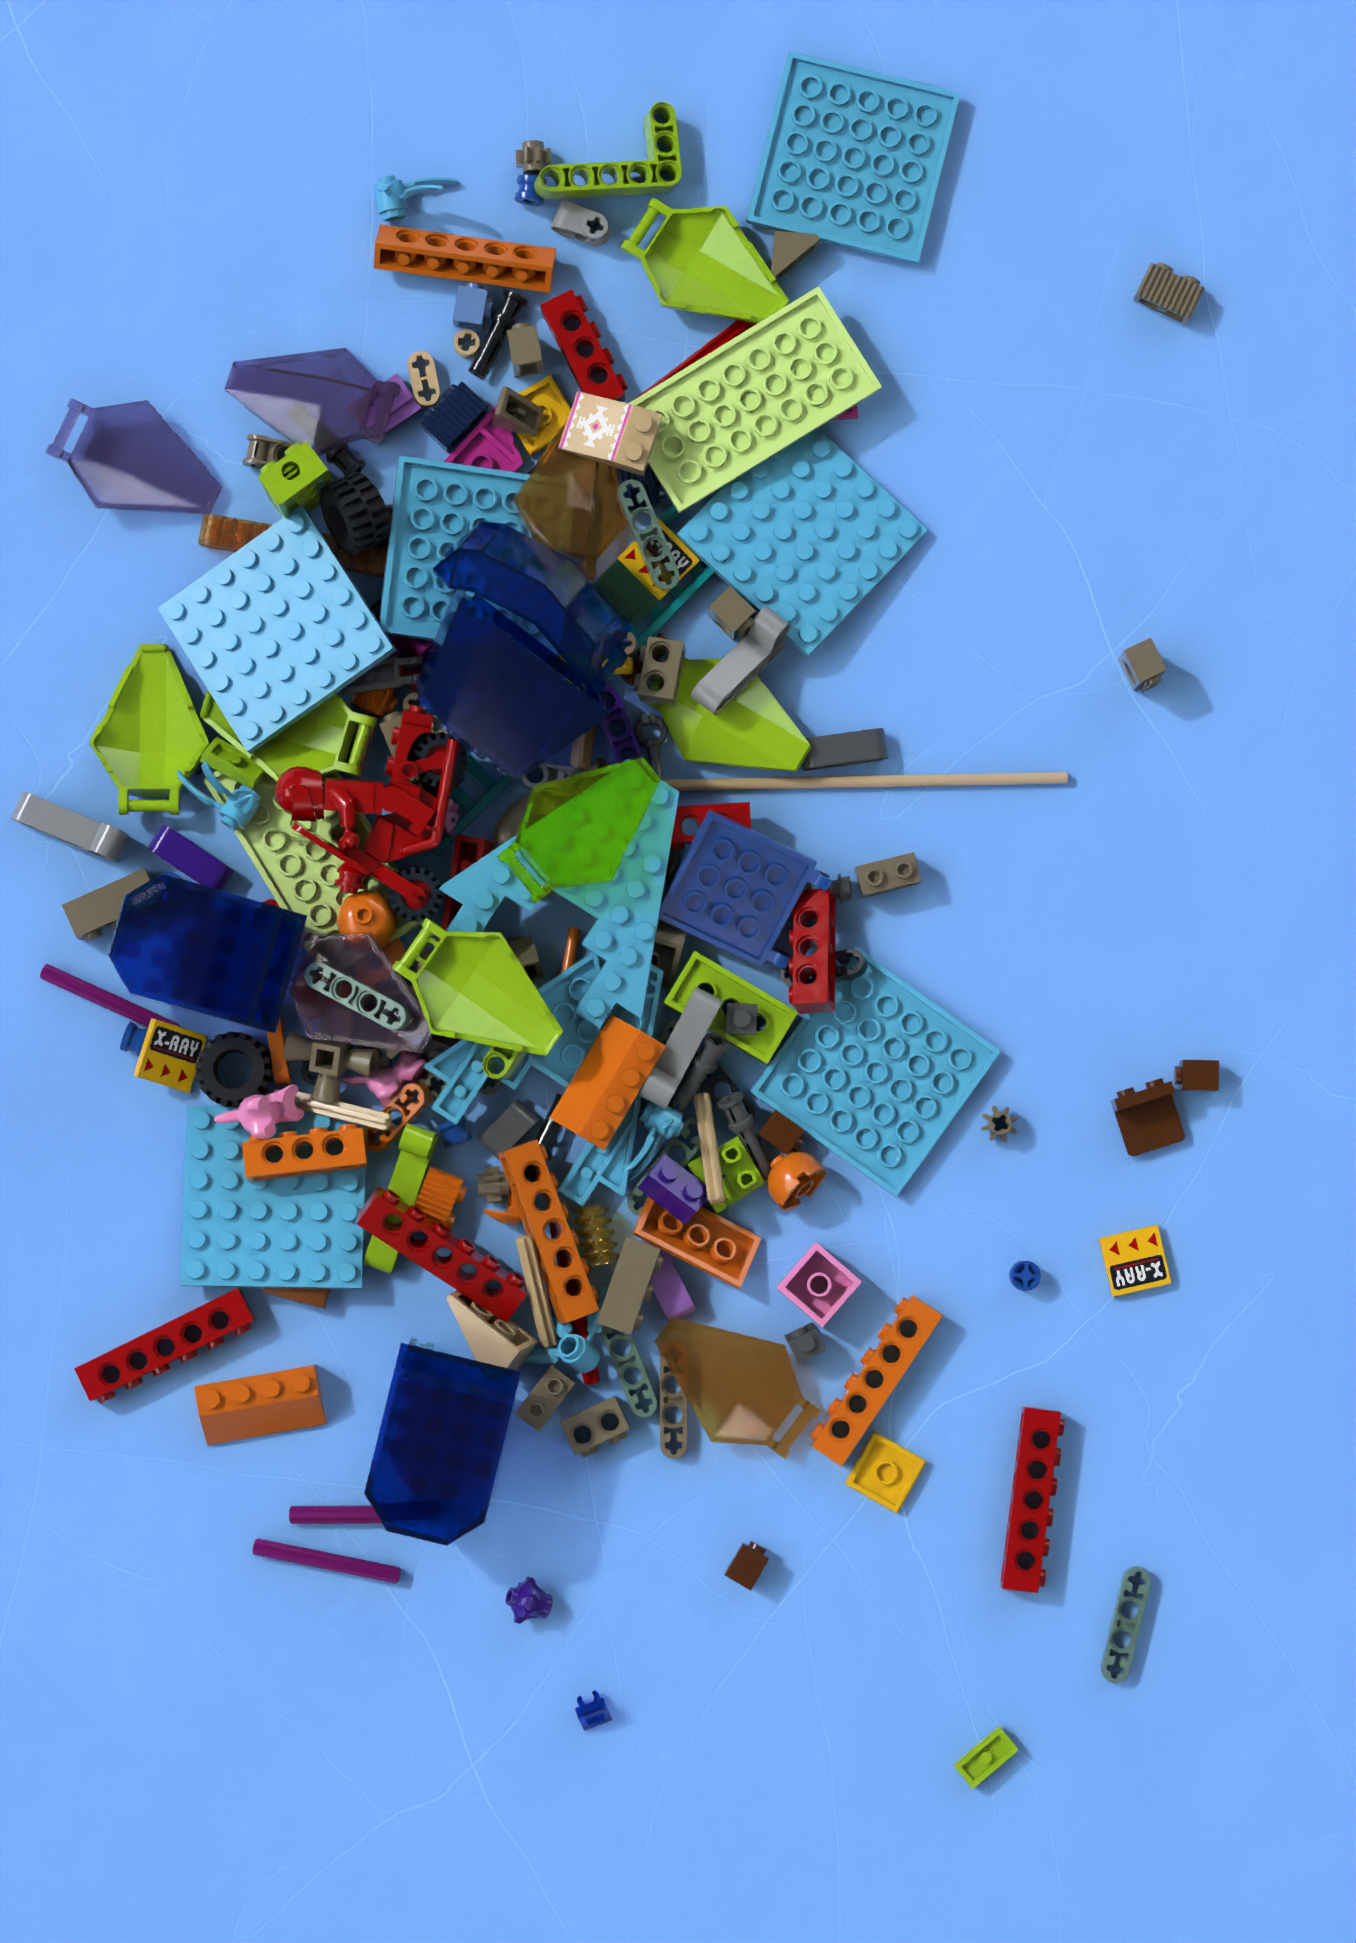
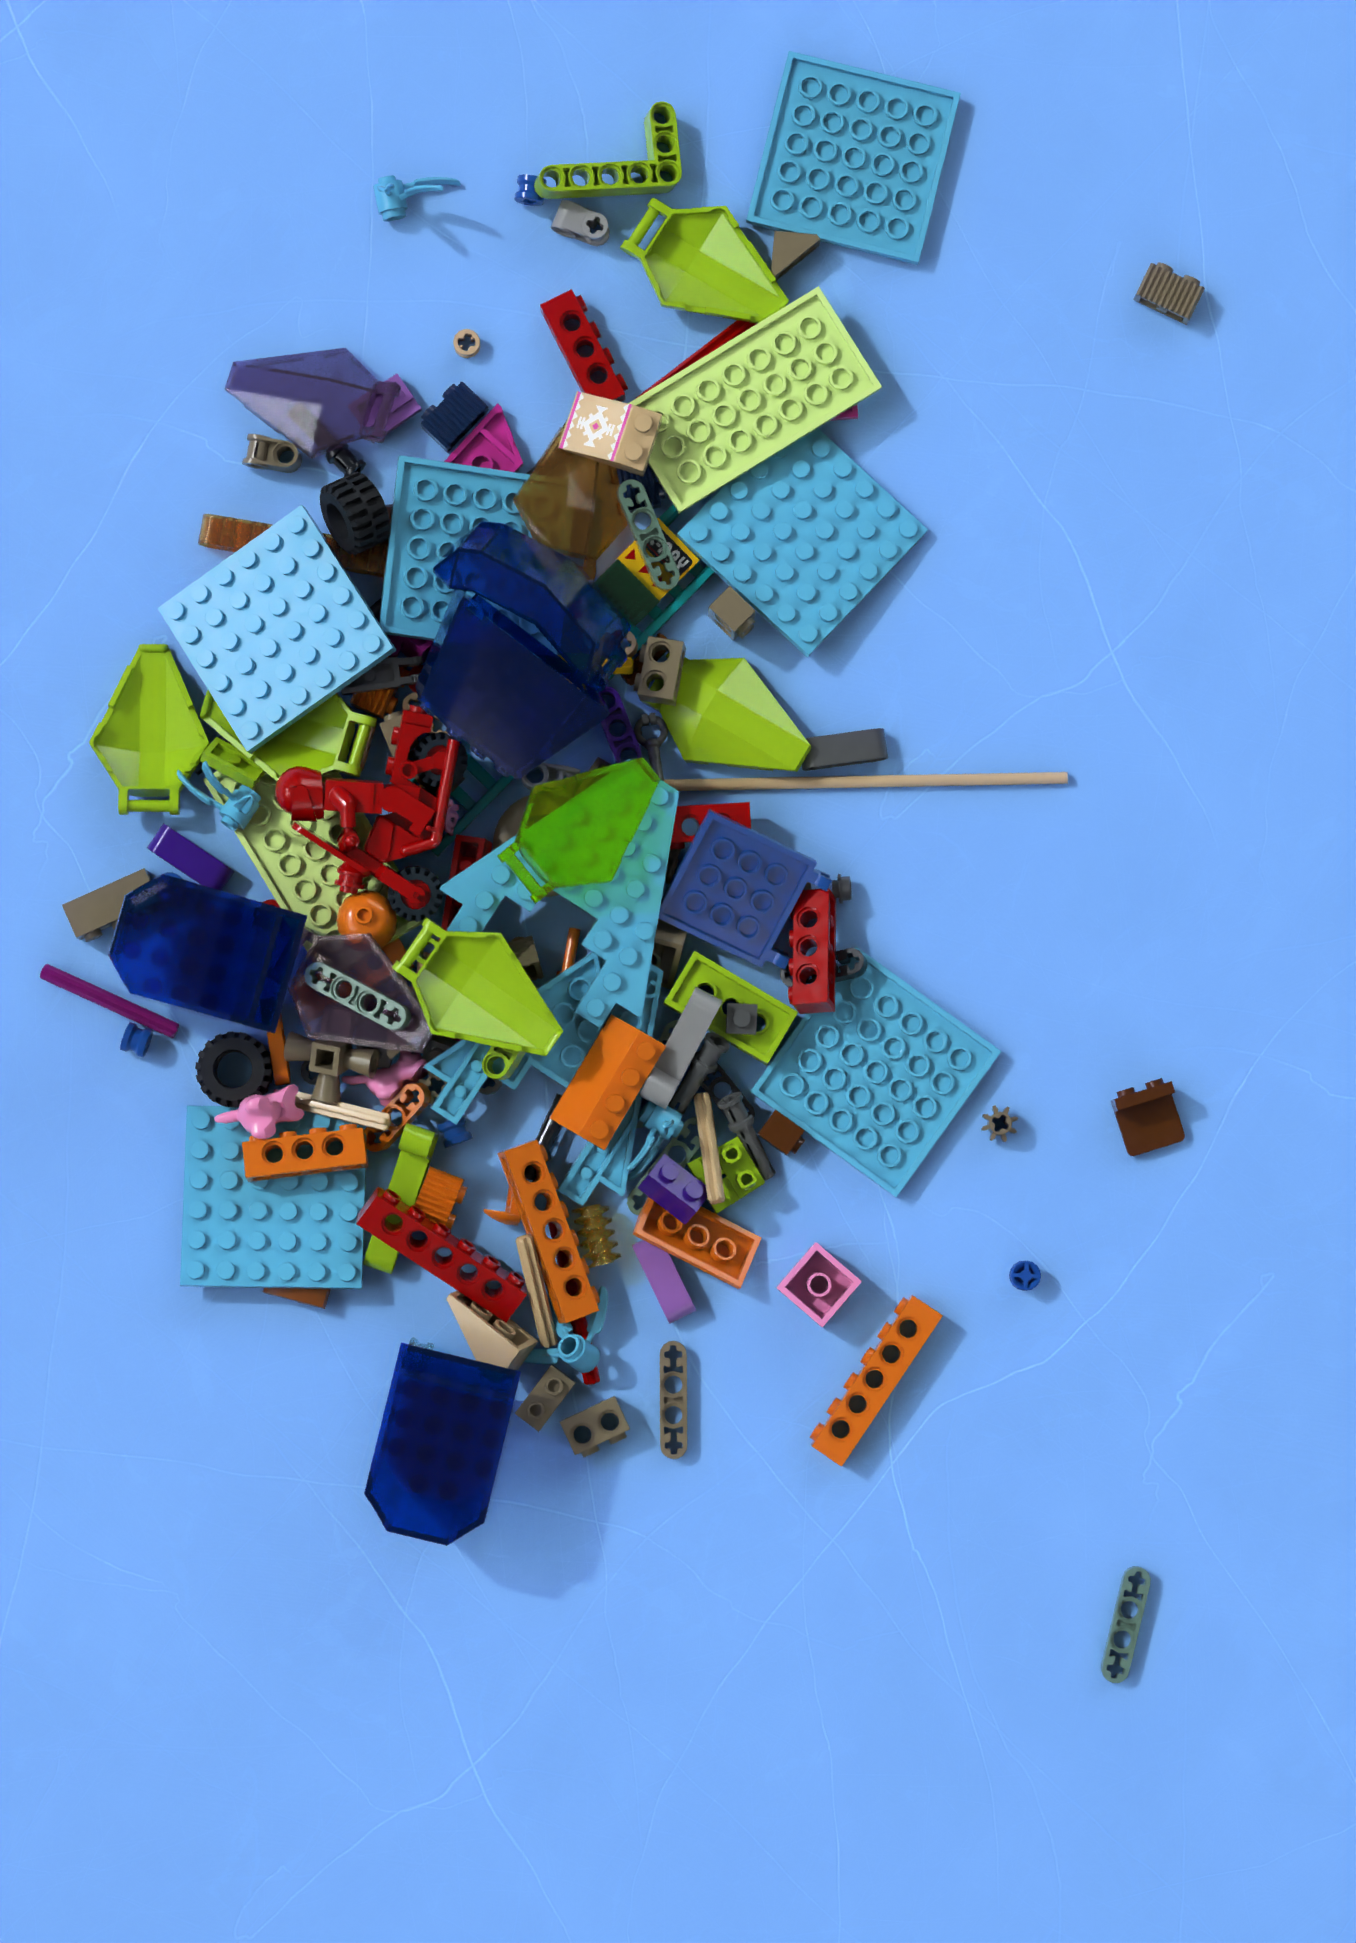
light grey beam [11,791,130,863] -> none
clear purple windscreen [45,398,223,514] -> none
red brick [74,1288,256,1403] -> none
yellow tile [133,1018,208,1093] -> none
orange slope [194,1364,327,1445] -> none
magenta axle [252,1538,401,1584] -> none
lime brick [258,441,333,519] -> none
magenta axle [289,1505,439,1524] -> none
orange brick [373,224,556,293] -> none
tan beam [408,351,441,408] -> none
medium blue brick [453,283,493,331] -> none
black pin [468,289,528,379] -> none
dark tan gear [477,1166,509,1203] -> none
dark grey axle [478,1099,539,1160] -> none
dark tan slope [491,386,544,437] -> none
dark purple rock [505,1576,553,1624] -> none
dark tan brick [507,323,544,378] -> none
dark tan gear [515,140,551,175] -> none
yellow tile [515,375,571,457] -> none
tan tile [570,708,597,772] -> none
clear blue tile [575,1690,612,1731] -> none
dark tan brick [596,1237,665,1335] -> none
sand green beam [601,1326,657,1418] -> none
clear orange windscreen [654,1317,821,1459] -> none
light grey beam [691,606,791,715] -> none
reddish brown brick [724,1541,769,1591] -> none
orange cylinder [767,1152,826,1211] -> none
dark grey brick [784,1322,826,1363] -> none
yellow tile [844,1431,927,1514] -> none
dark tan brick [854,852,921,898] -> none
lime plate [952,1725,1019,1789] -> none
red brick [1000,1406,1065,1593] -> none
tile [1098,1225,1171,1297] -> none
dark tan brick [1118,638,1167,692] -> none
reddish brown brick [1174,1060,1219,1092] -> none

